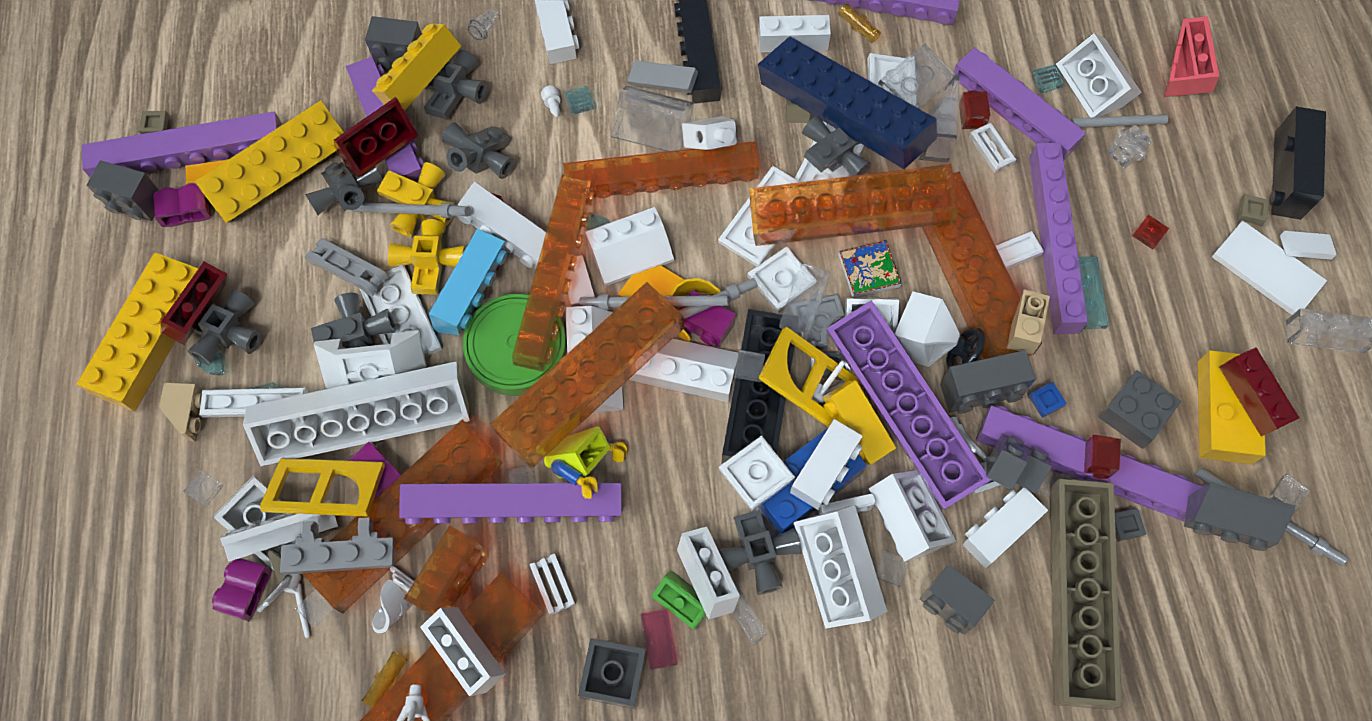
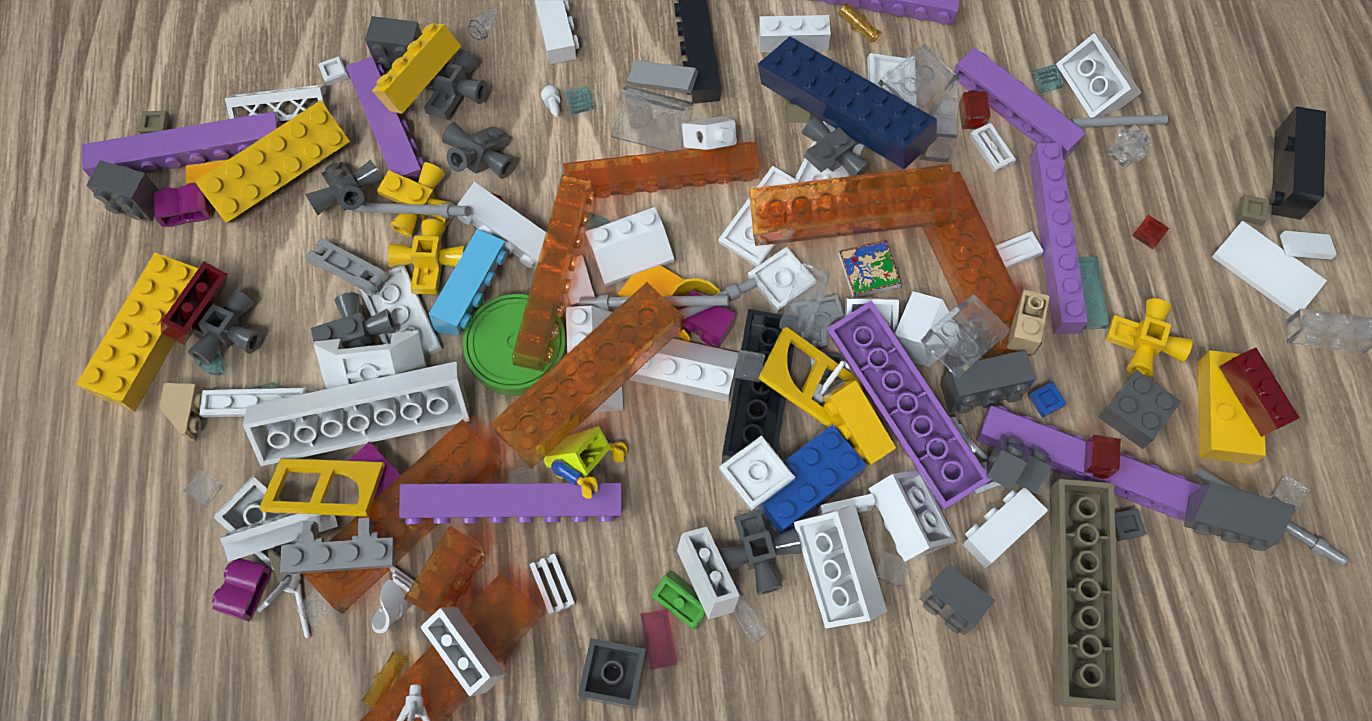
dark red slope [334,97,418,177] -> none
white brick [790,419,863,510] -> none
coral wedge [1164,16,1219,97] -> none
none -> white fence [225,84,326,121]
none -> white tile [318,56,349,86]
none -> clear slope [921,294,1011,379]
none -> yellow brick [1105,298,1193,377]

